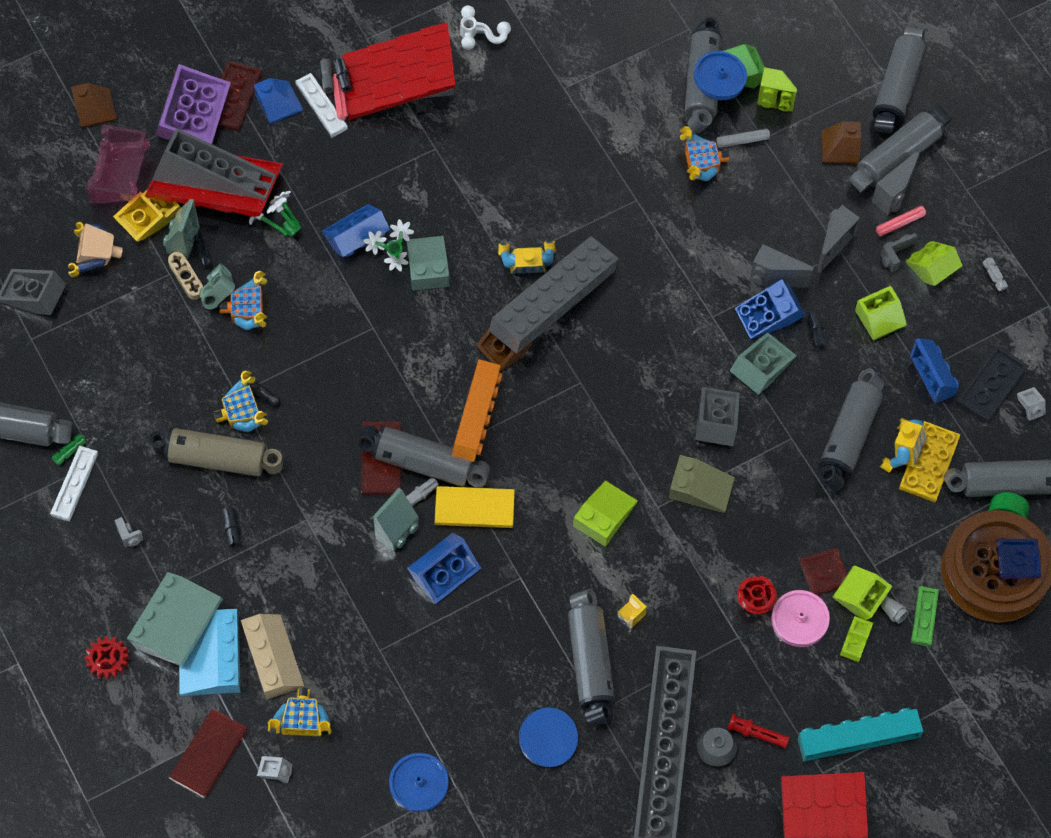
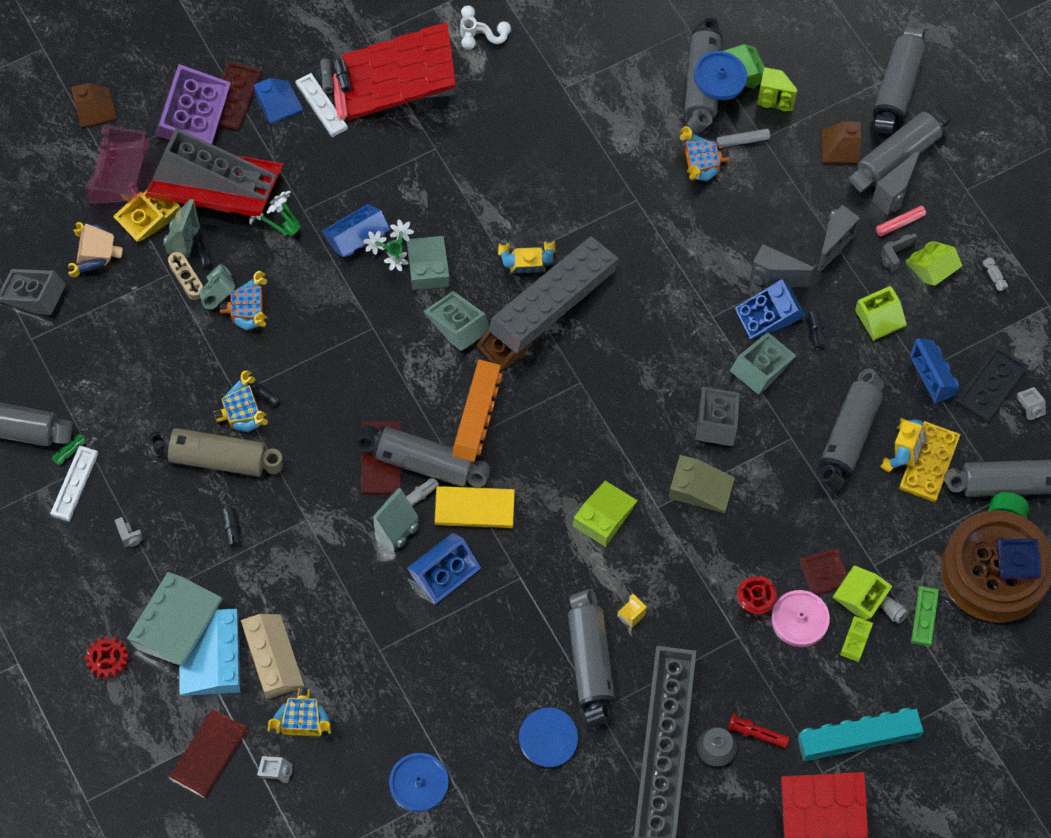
none -> sand green slope [424,291,490,351]

